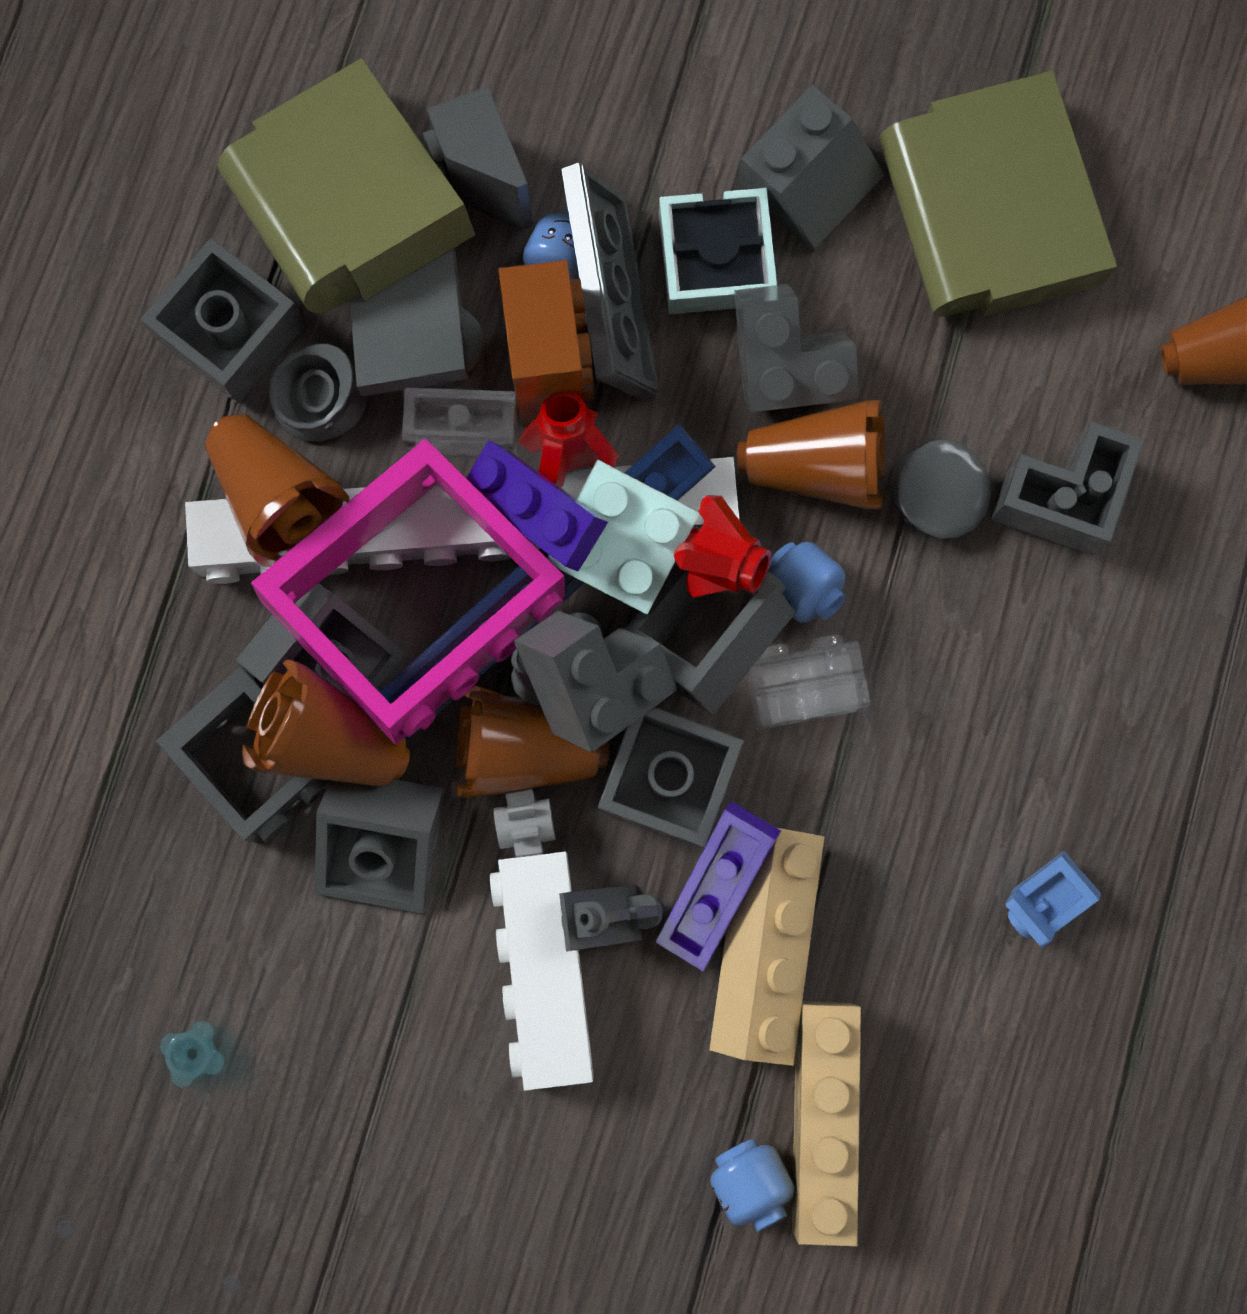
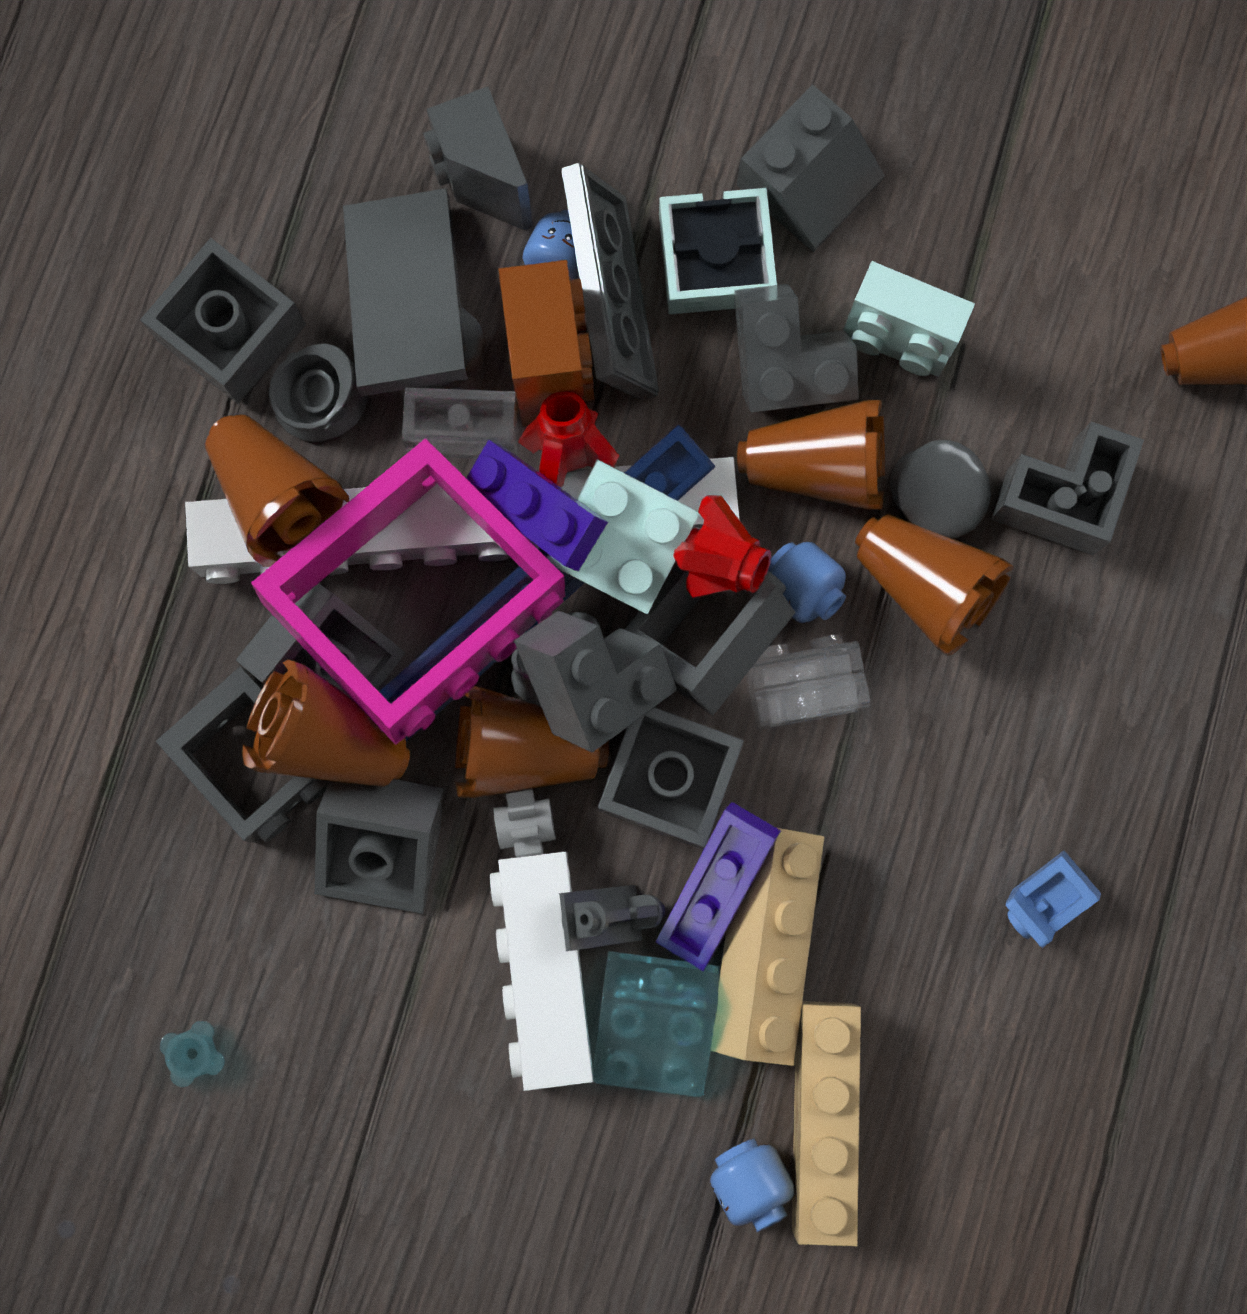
olive piece [218,58,475,313] -> none
olive piece [879,70,1117,318] -> none
none -> clear light blue bracket [593,951,719,1097]
none -> light aqua piece [843,261,975,377]
none -> dark orange cone [855,514,1014,656]

